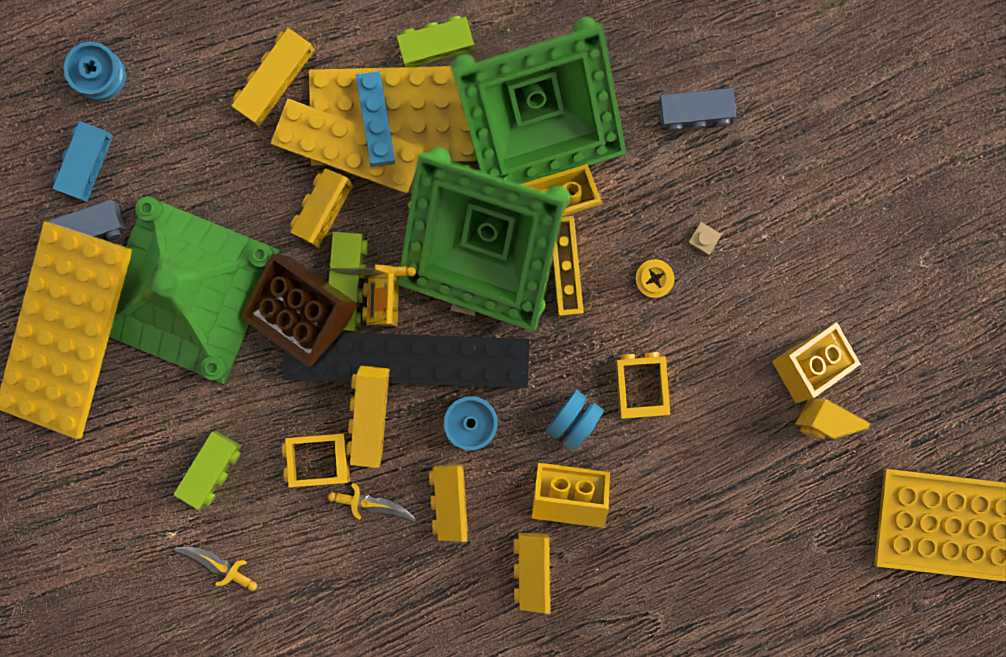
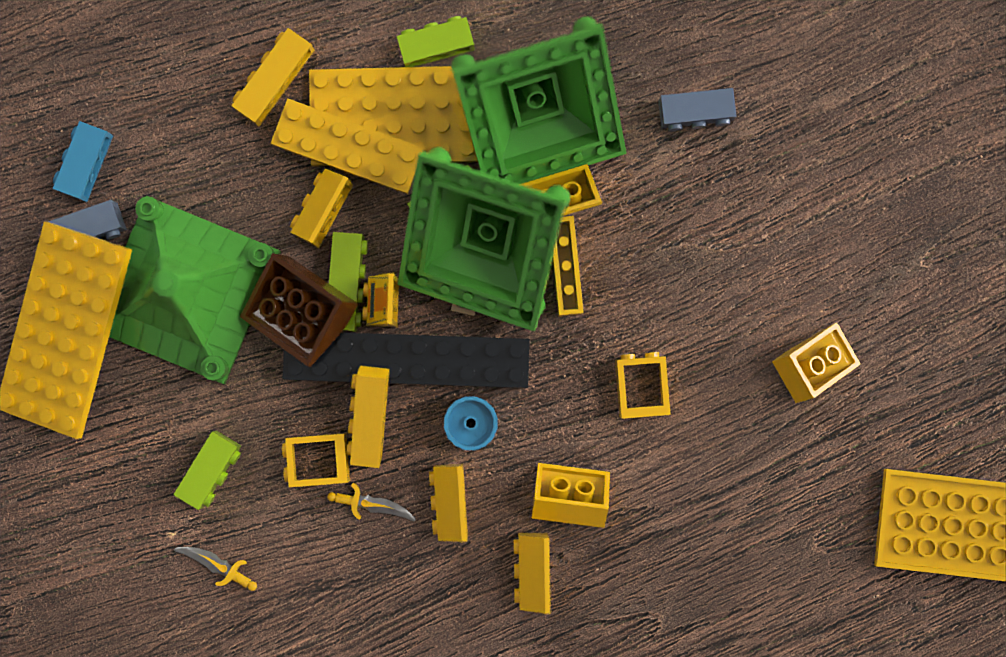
dark azure wheel [63,41,126,102] -> none
piece [324,265,416,278] -> none
dark azure plate [356,71,395,167] -> none
dark azure wheel [545,389,604,453] -> none
yellow gear [635,259,674,298] -> none
tan plate [688,222,722,255] -> none
yellow slope [795,399,870,440] -> none

